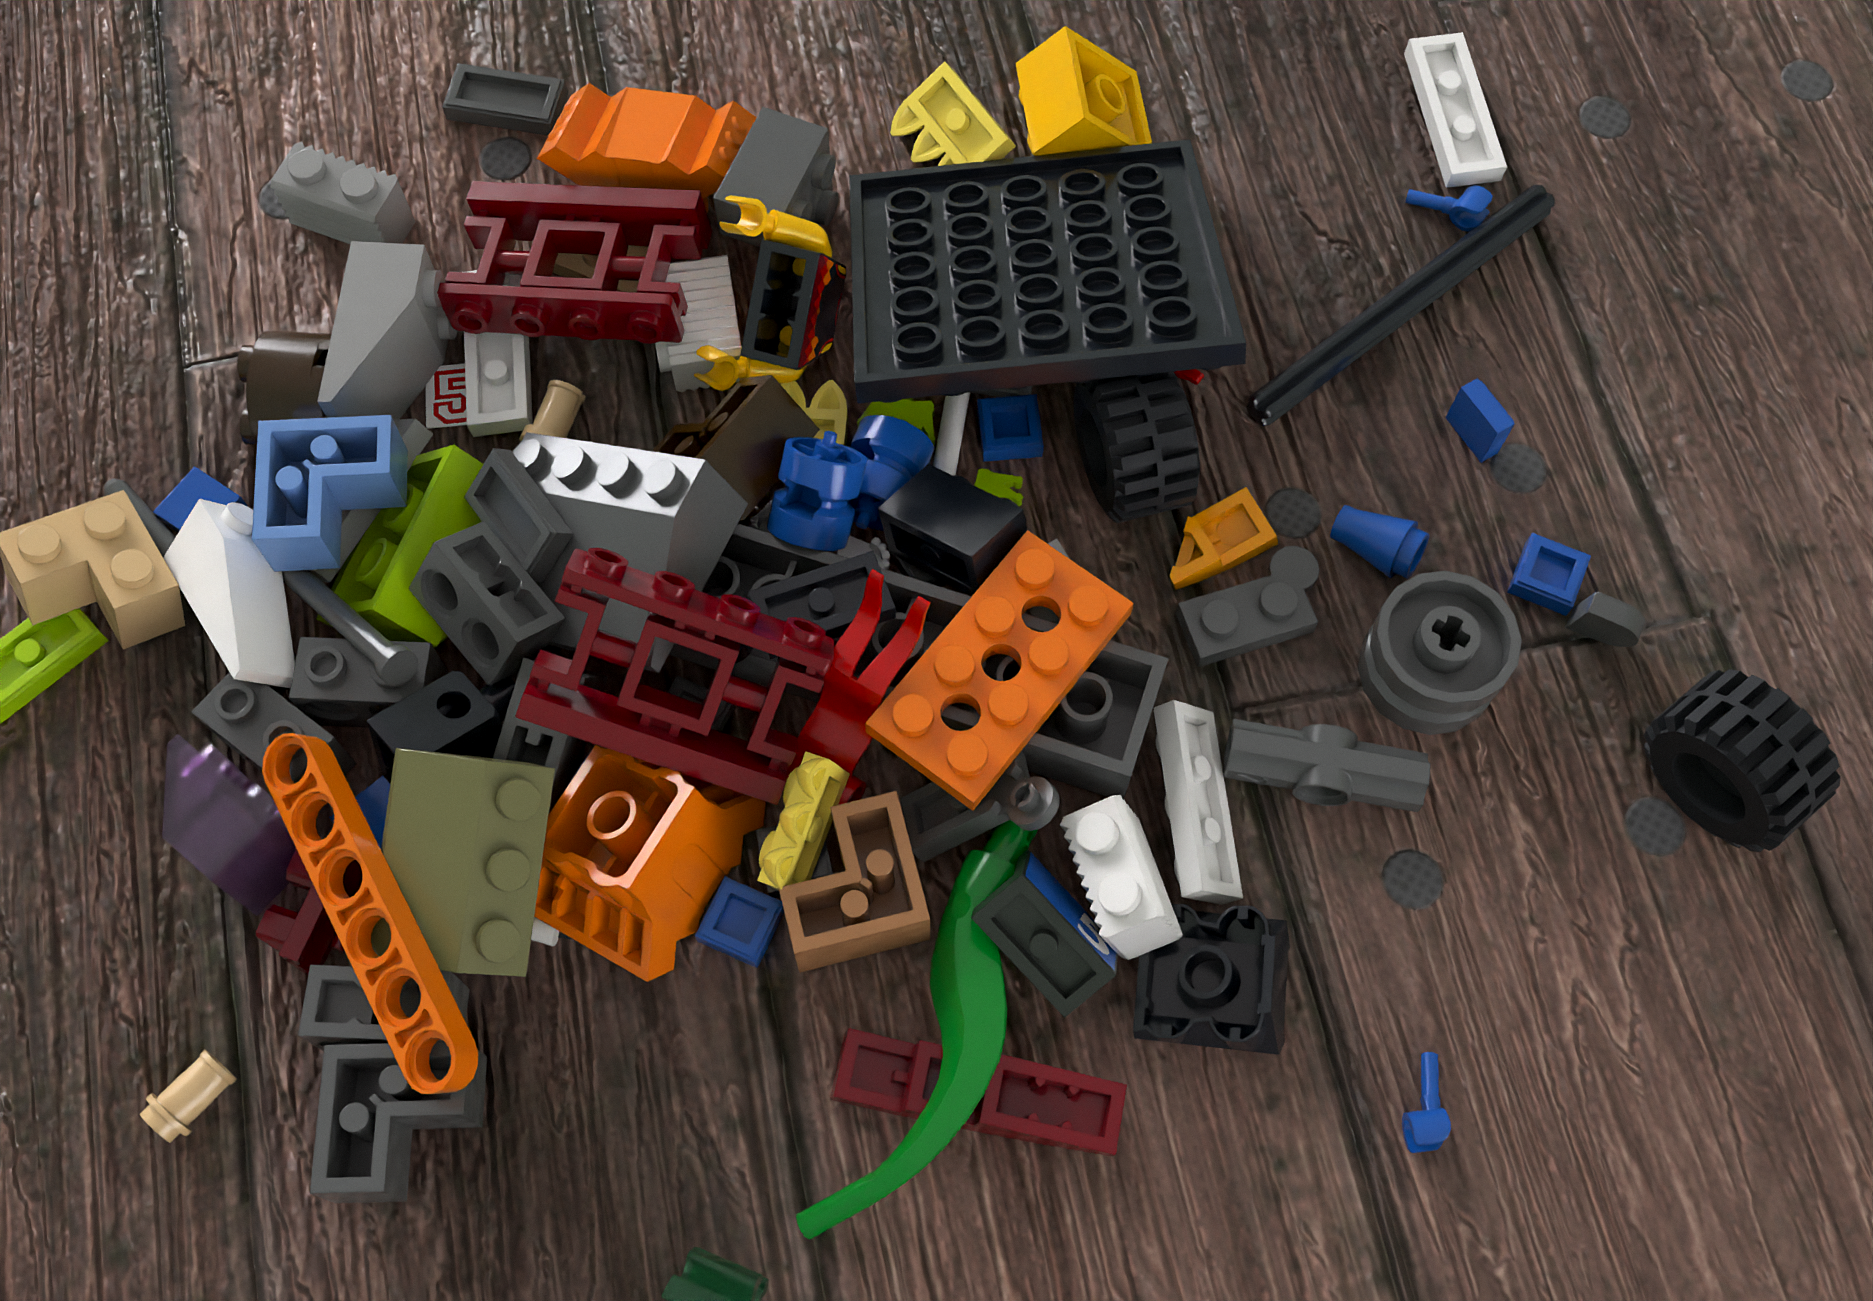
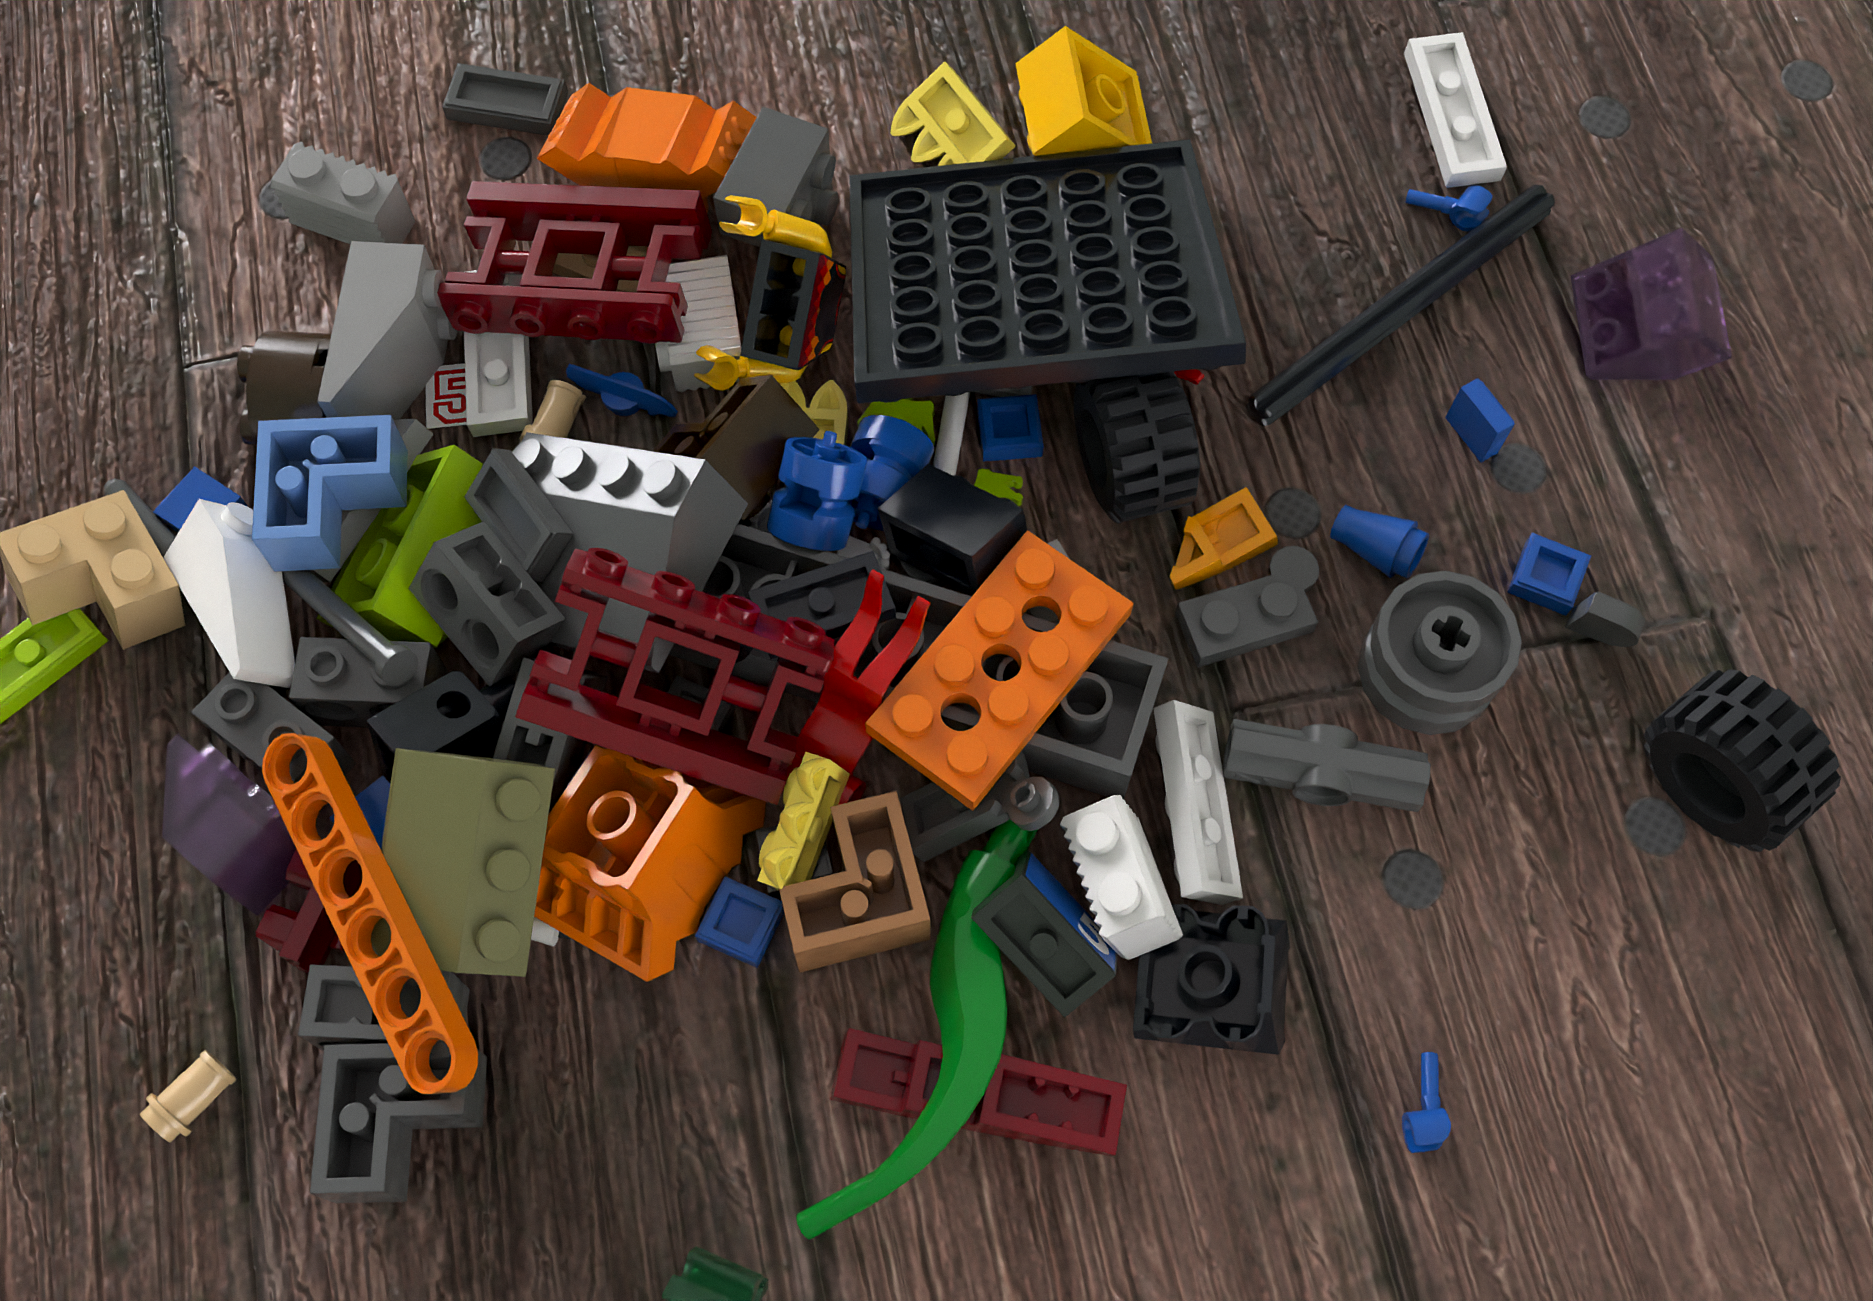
none -> blue piece [566,364,678,417]
none -> clear purple slope [1570,228,1732,380]

